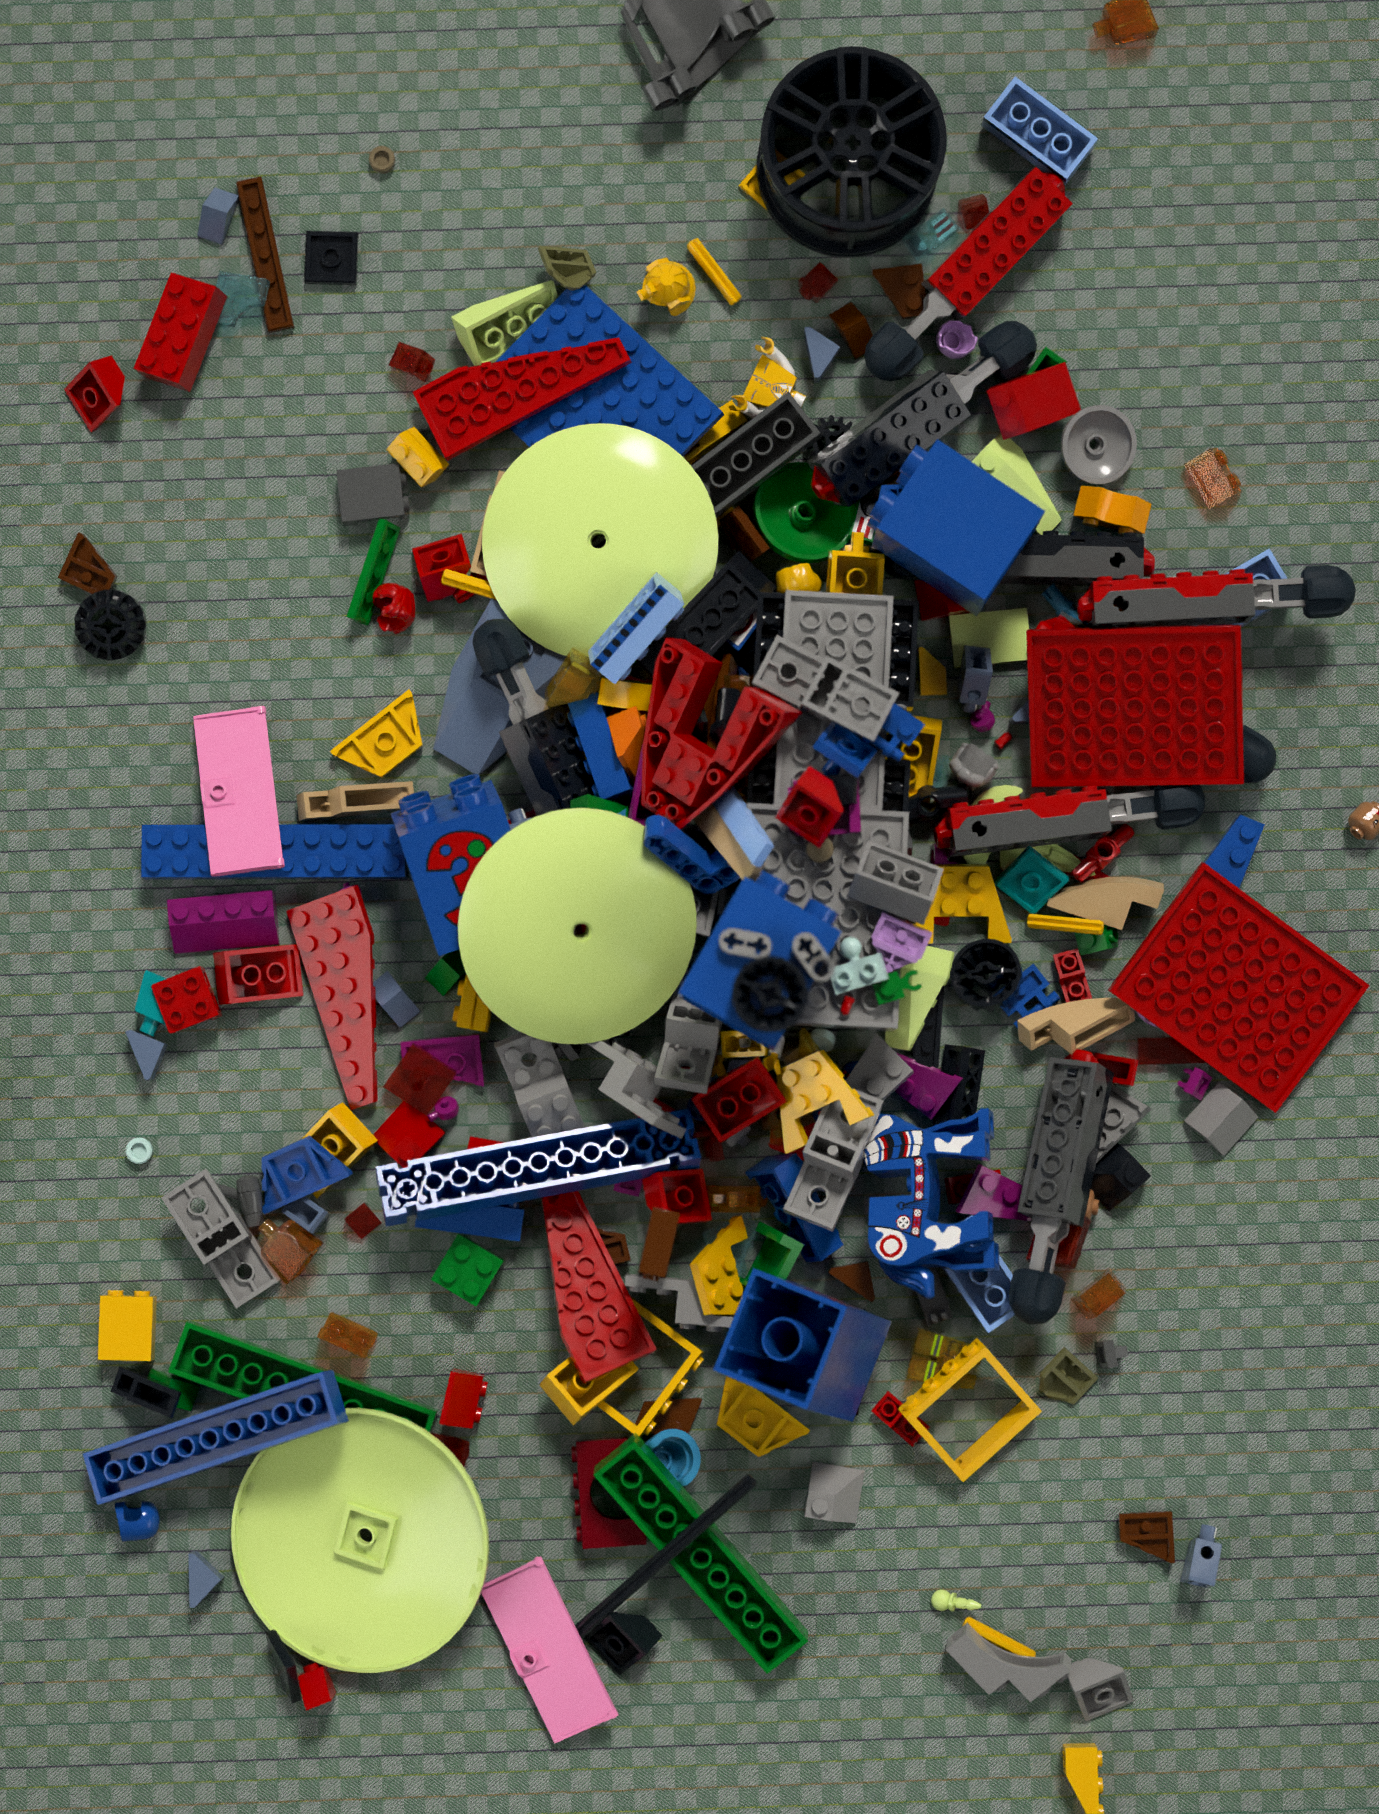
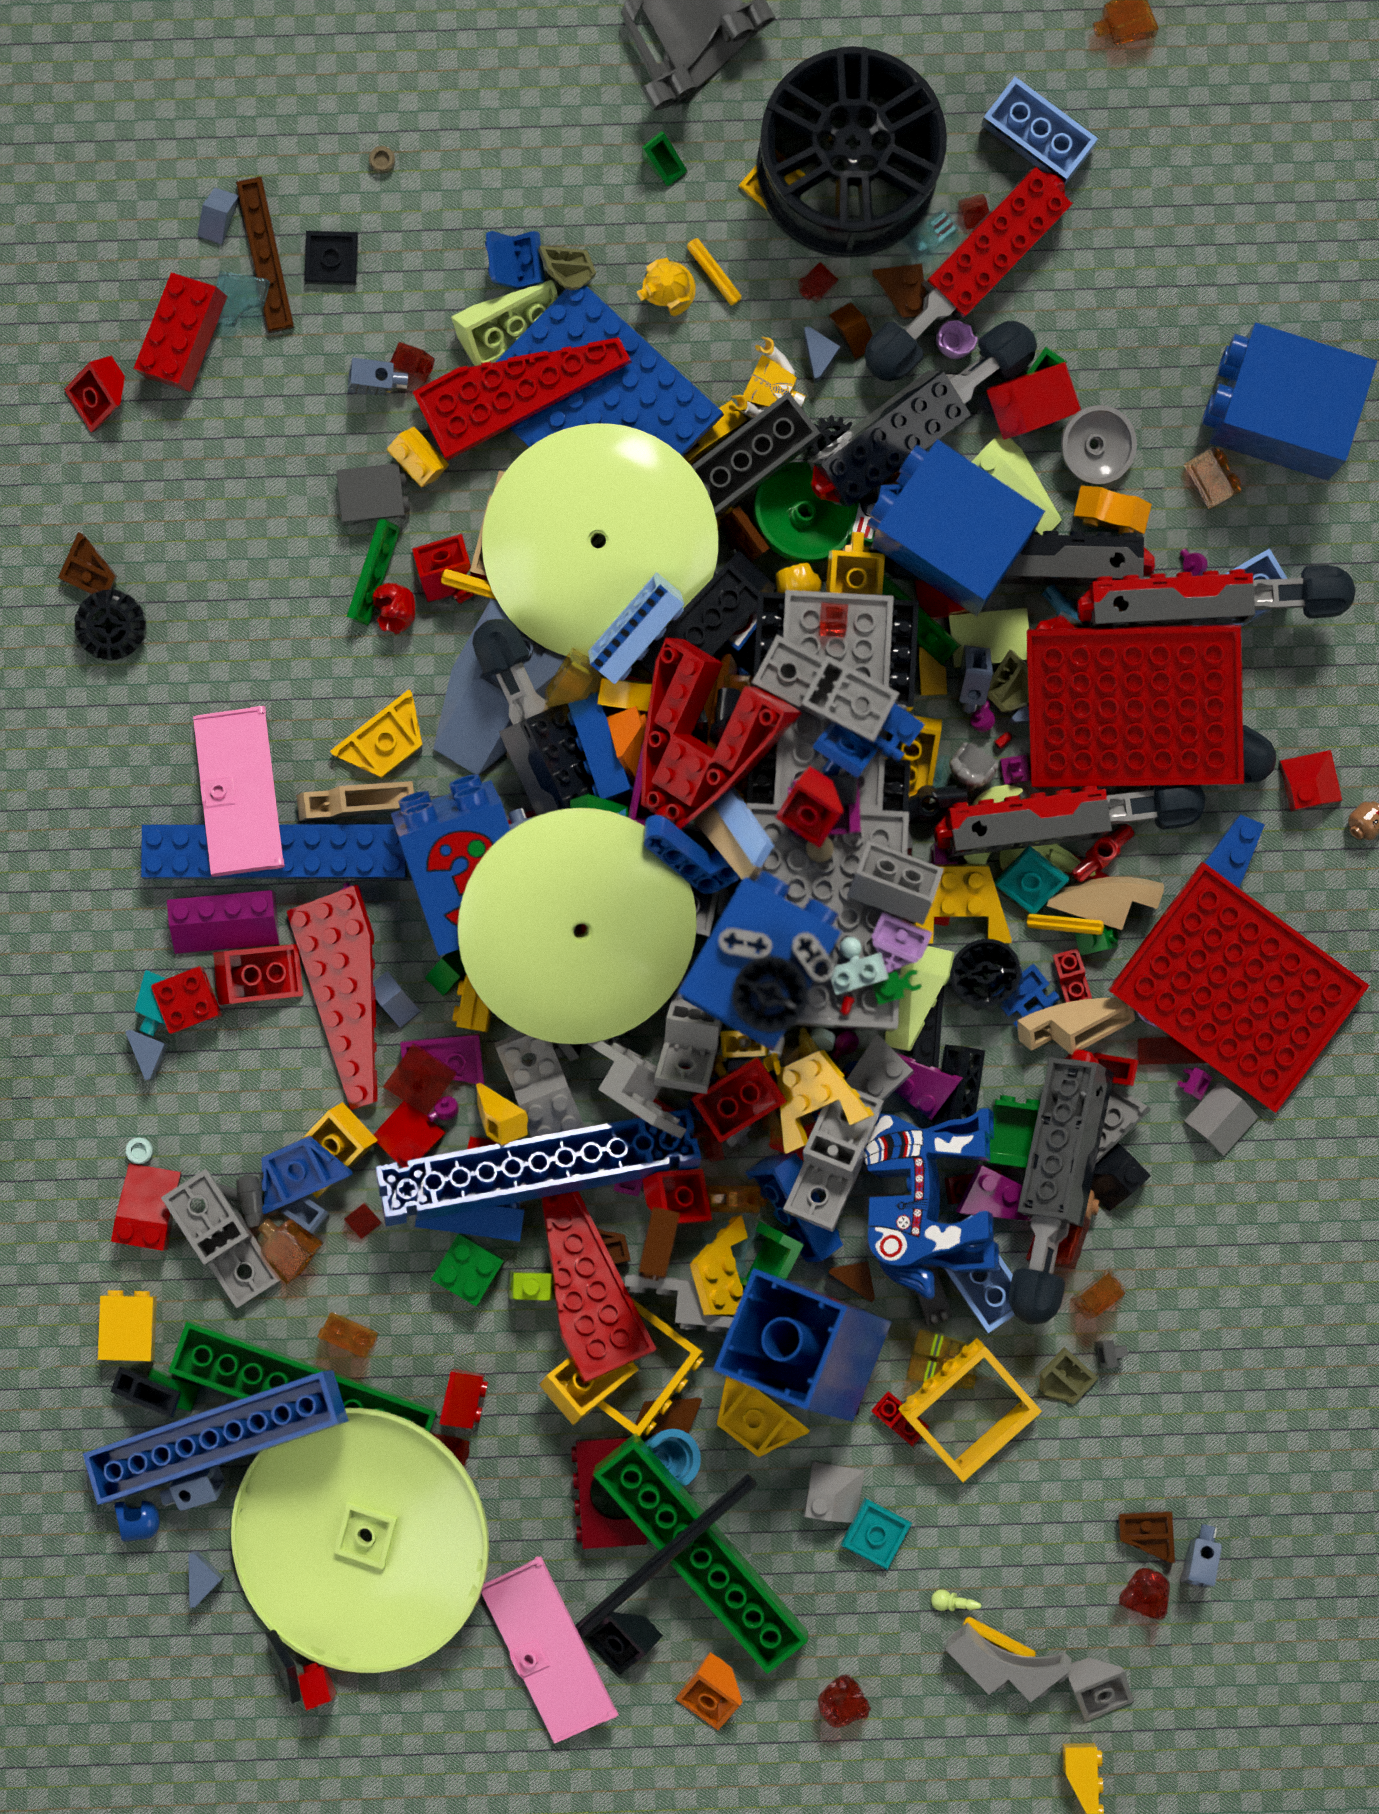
none -> red slope [111,1163,182,1251]
none -> sand blue torso [160,1466,226,1511]
none -> sand blue torso [348,357,408,396]
none -> yellow slope [476,1083,528,1145]
none -> blue bracket [485,231,545,290]
none -> lime torso [508,1271,556,1301]
none -> green slope [642,131,688,187]
none -> orange slope [675,1652,743,1730]
none -> clear red hair [818,1674,871,1728]
none -> clear red slope [819,602,848,638]
none -> magenta piece [831,1030,859,1061]
none -> teal tile [840,1498,912,1570]
none -> green tile [882,575,961,665]
none -> green panel [985,1095,1040,1168]
none -> olive slope [987,649,1029,713]
none -> magenta tile [1000,755,1030,785]
none -> clear red hair [1119,1568,1170,1620]
none -> magenta piece [1179,549,1208,576]
none -> blue brick [1201,322,1377,481]
none -> red slope [1279,750,1342,812]

